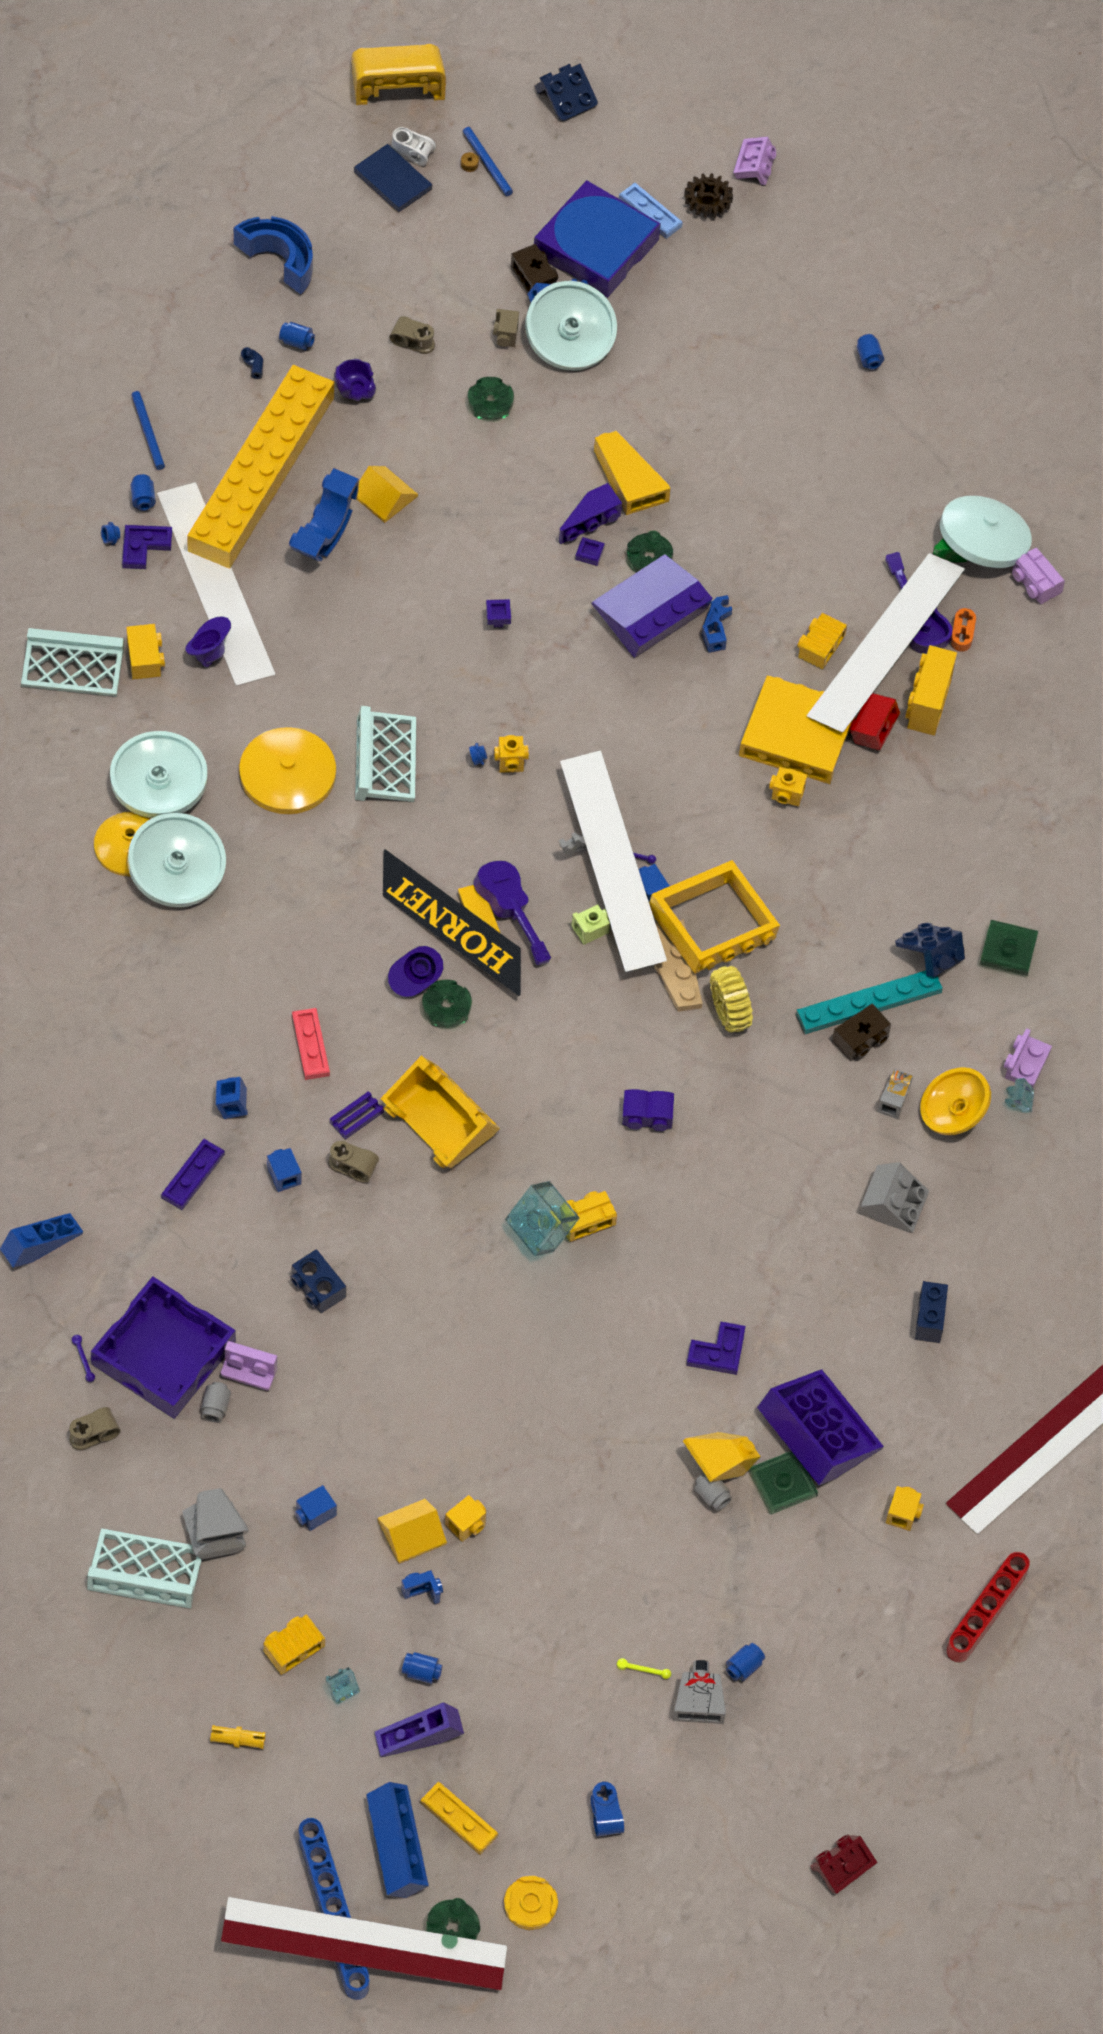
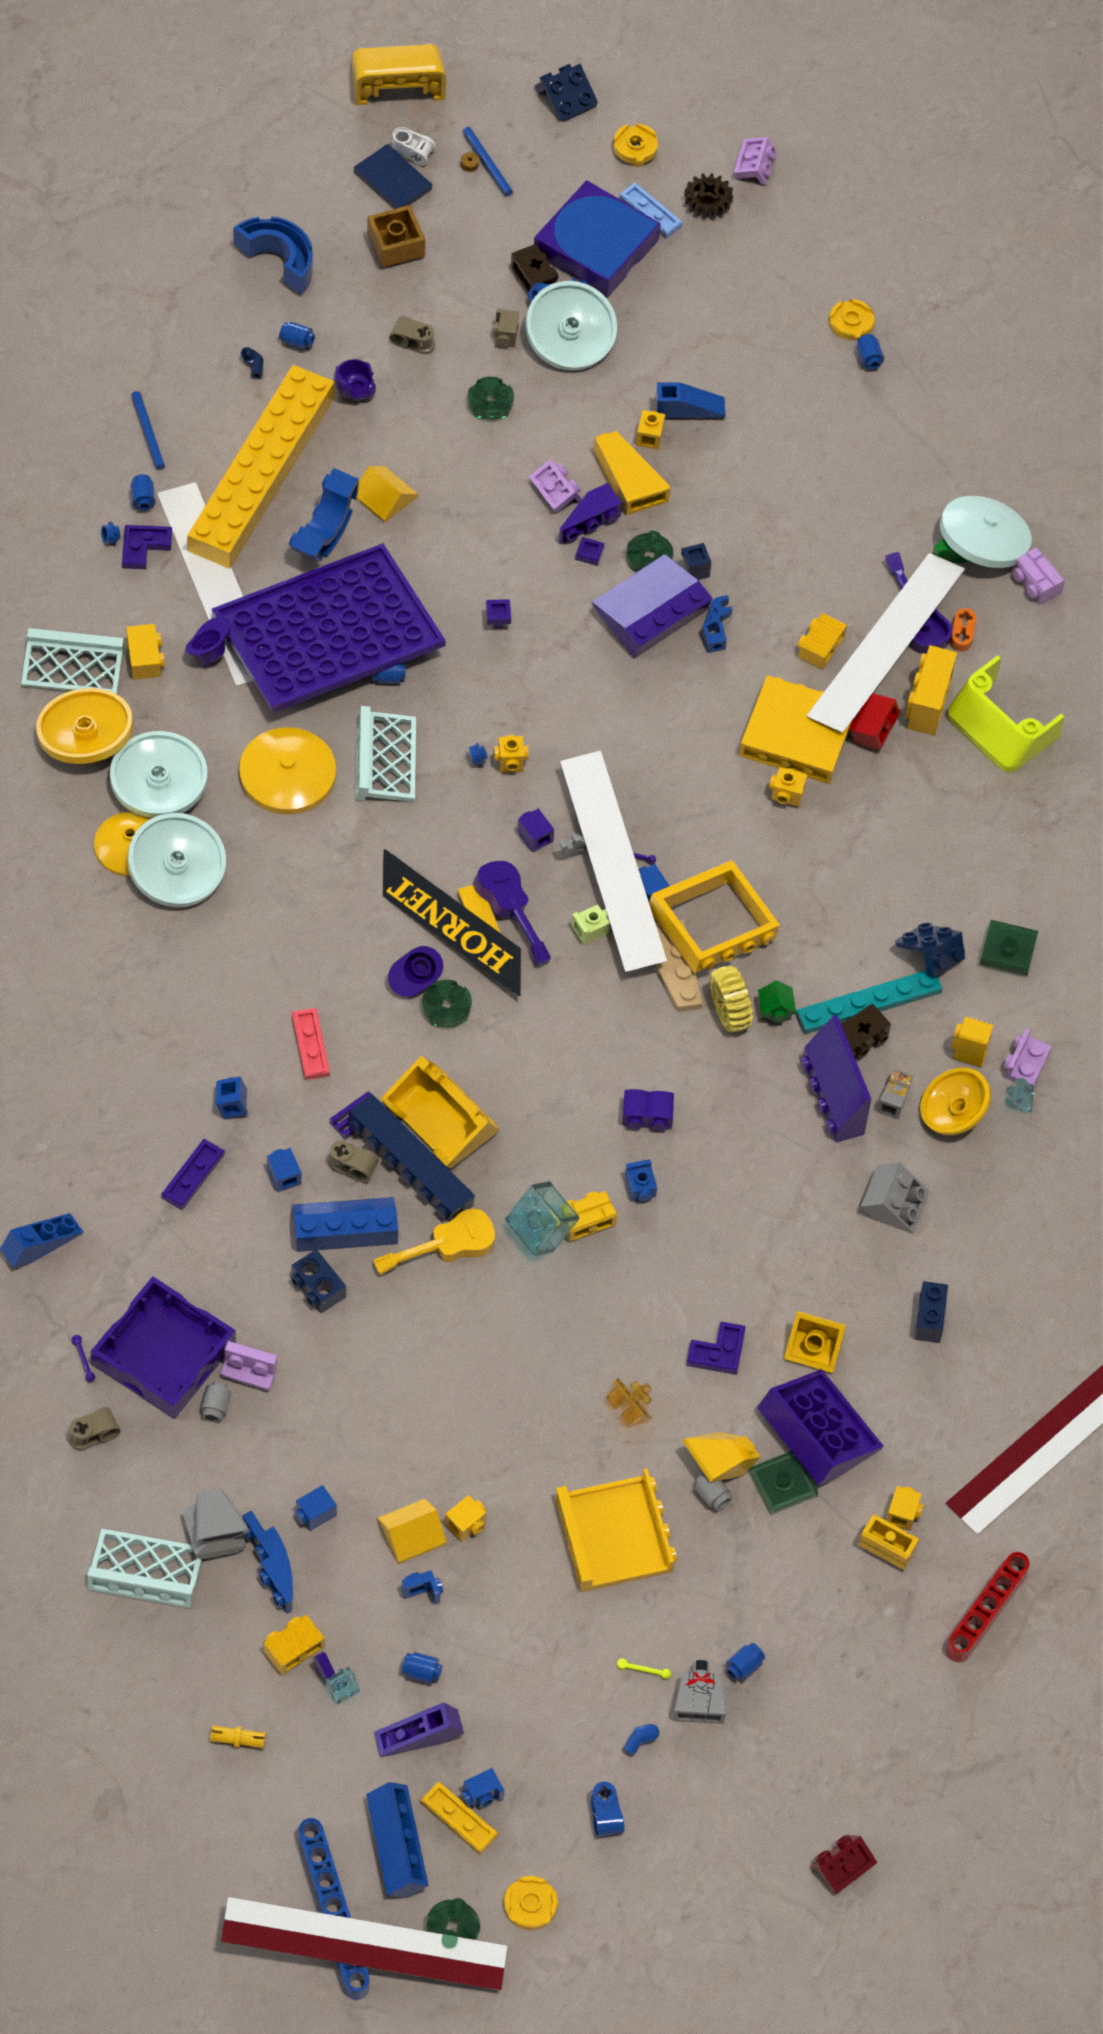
none -> yellow dish [36,688,134,764]
none -> dark purple plate [212,543,446,713]
none -> blue slope [242,1510,293,1614]
none -> blue slope [292,1197,399,1252]
none -> dark purple tile [313,1652,335,1680]
none -> dark blue brick [348,1093,475,1222]
none -> pearl gold brick [367,205,426,268]
none -> blue brick [372,664,406,684]
none -> yellow piece [374,1208,495,1275]
none -> blue brick [461,1768,505,1809]
none -> dark purple brick [517,808,554,852]
none -> lavender bracket [529,459,582,513]
none -> yellow panel [555,1468,677,1592]
none -> clear yellow hips [606,1378,652,1427]
none -> yellow plate [614,124,658,167]
none -> blue arm [623,1724,659,1755]
none -> blue brick [624,1159,657,1202]
none -> yellow brick [636,410,665,450]
none -> blue slope [655,382,726,418]
none -> dark blue panel [681,543,711,580]
none -> green brick [758,980,796,1023]
none -> yellow slope [784,1311,846,1373]
none -> dark purple slope [800,1015,872,1143]
none -> yellow tile [829,299,875,340]
none -> yellow brick [859,1514,920,1570]
none -> neon yellow windscreen [947,655,1065,772]
none -> yellow brick [951,1016,993,1067]

